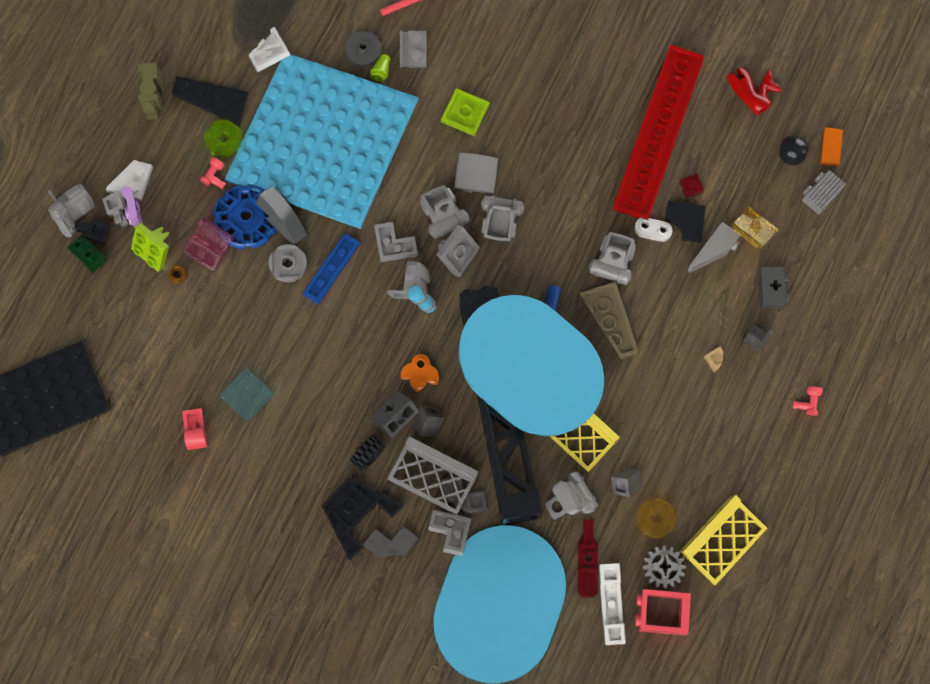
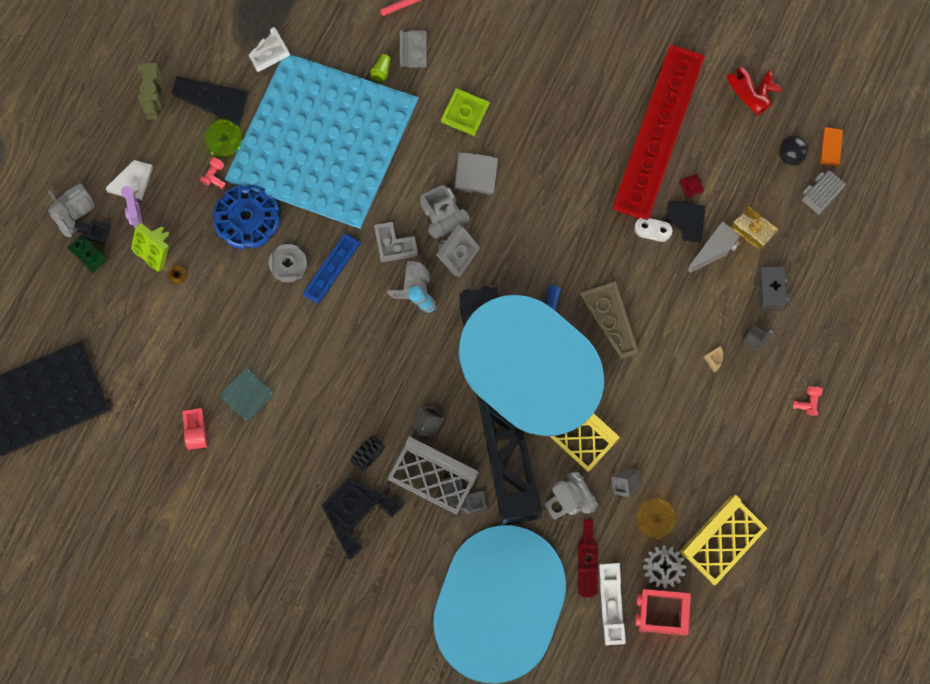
light grey plate [102,190,129,227] -> none
clear pink slope [183,218,235,272] -> none
dark grey slope [256,186,307,245] -> none
dark grey plate [345,31,382,67] -> none
flat silver tile [363,526,419,558] -> none
dark grey brick [371,391,419,438] -> none
orange plate [401,354,439,393] -> none
light grey plate [428,510,471,556] -> none
light grey piece [481,195,525,242] -> none
light grey piece [589,232,636,285] -> none

